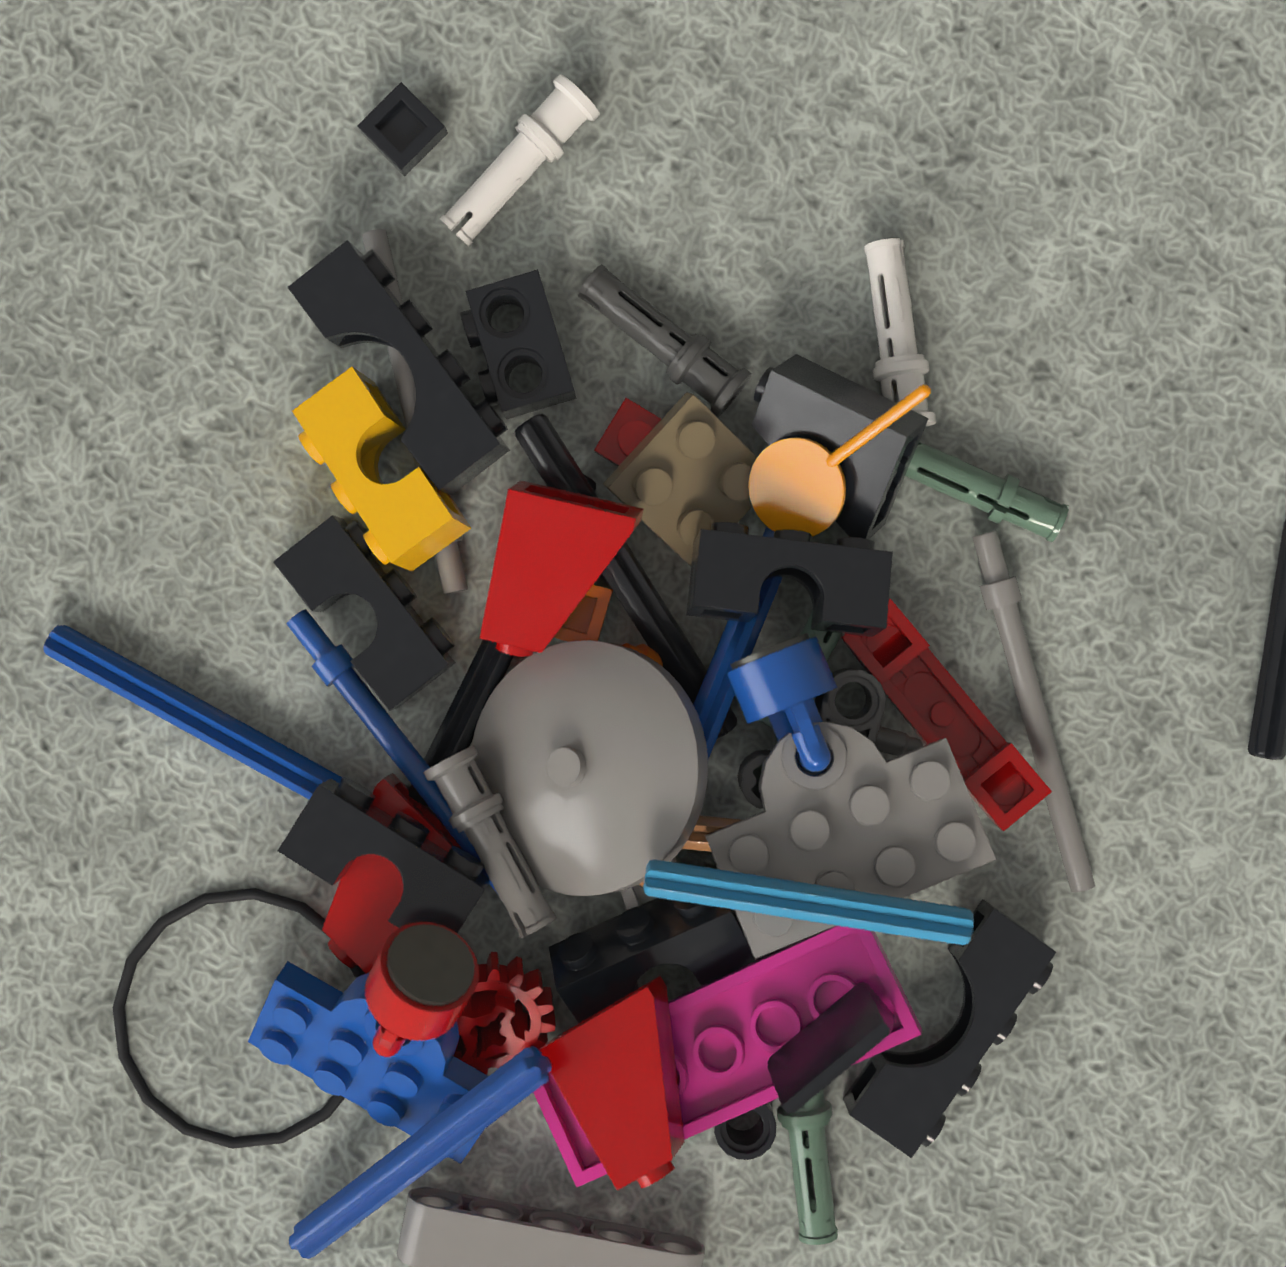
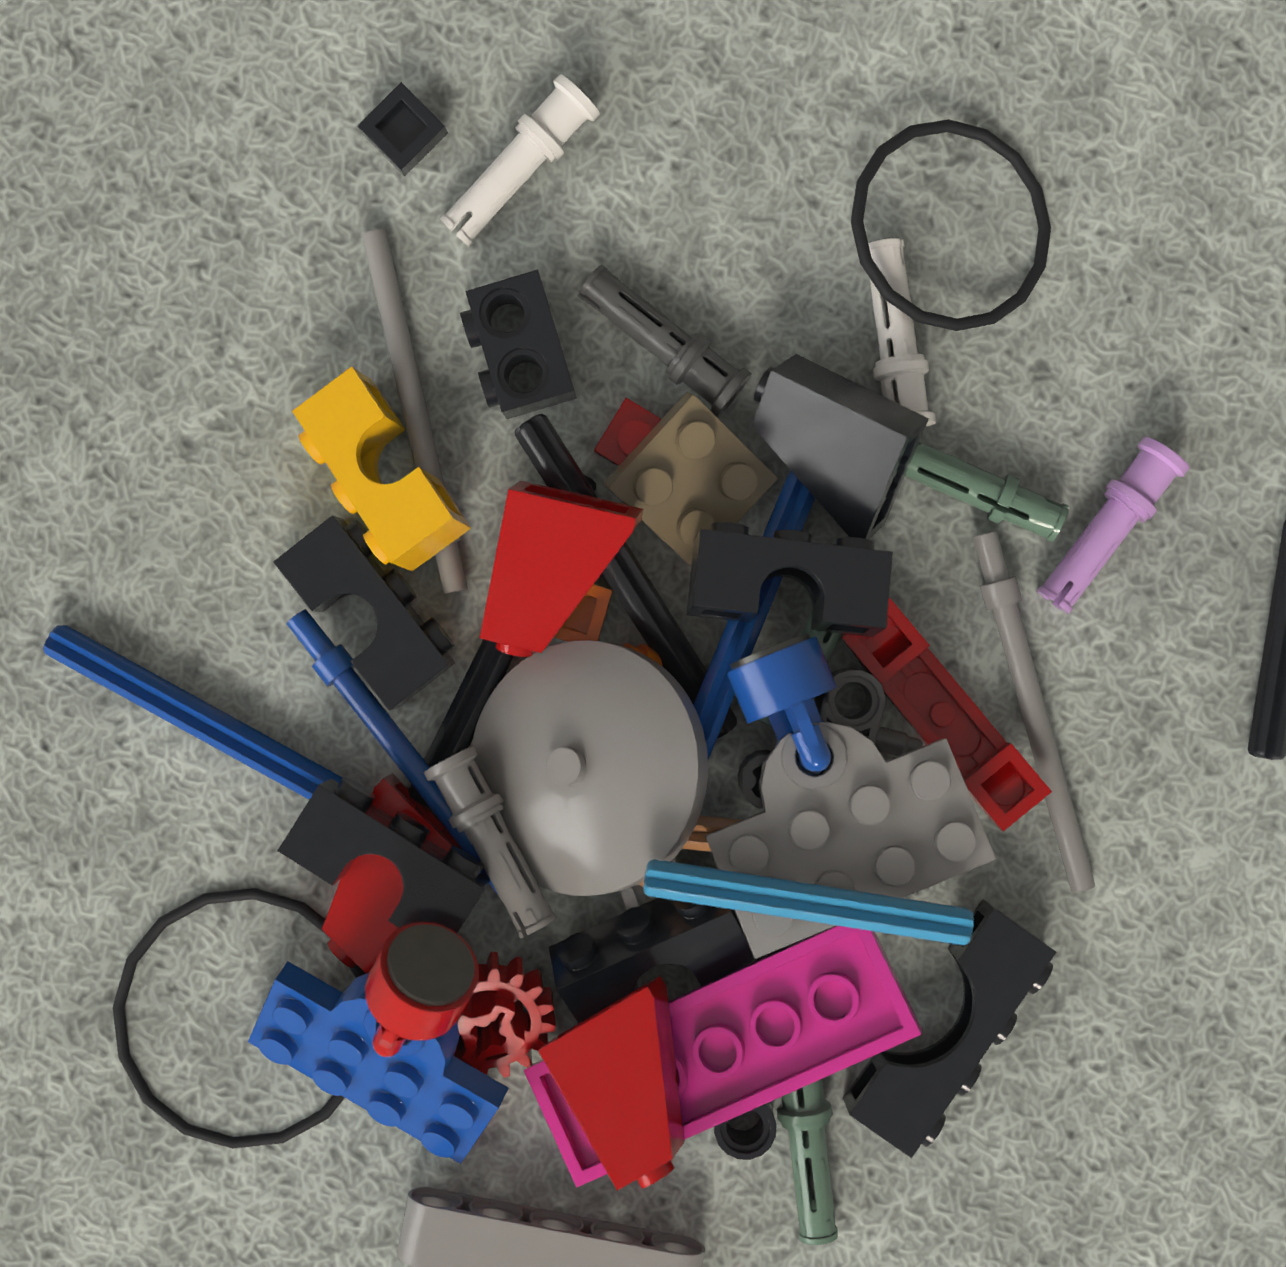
black arch [287,240,510,495] -> none
blue axle [289,1047,552,1259] -> none
light orange piece [748,385,931,536] -> none
black slope [767,982,895,1114] -> none
none -> black piece [850,119,1051,331]
none -> lavender pin [1036,437,1190,614]

